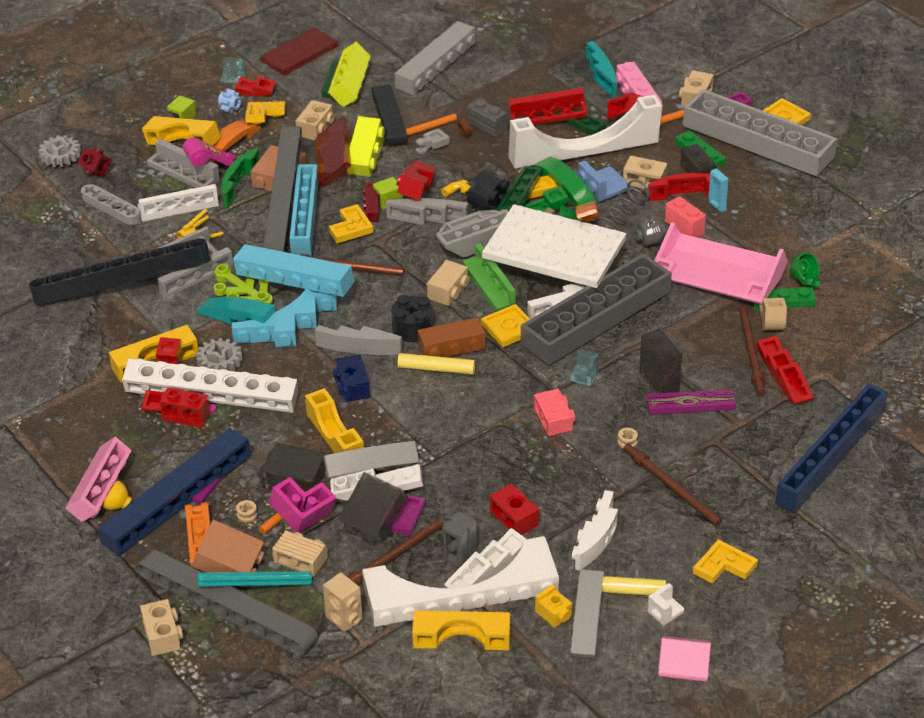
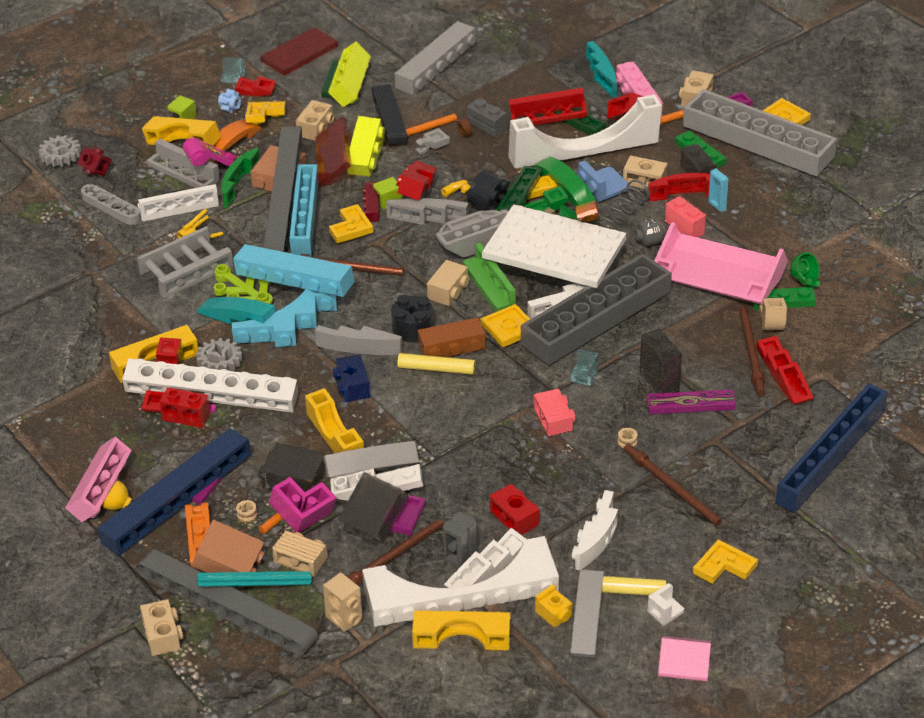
black beam [29,238,211,305] -> none

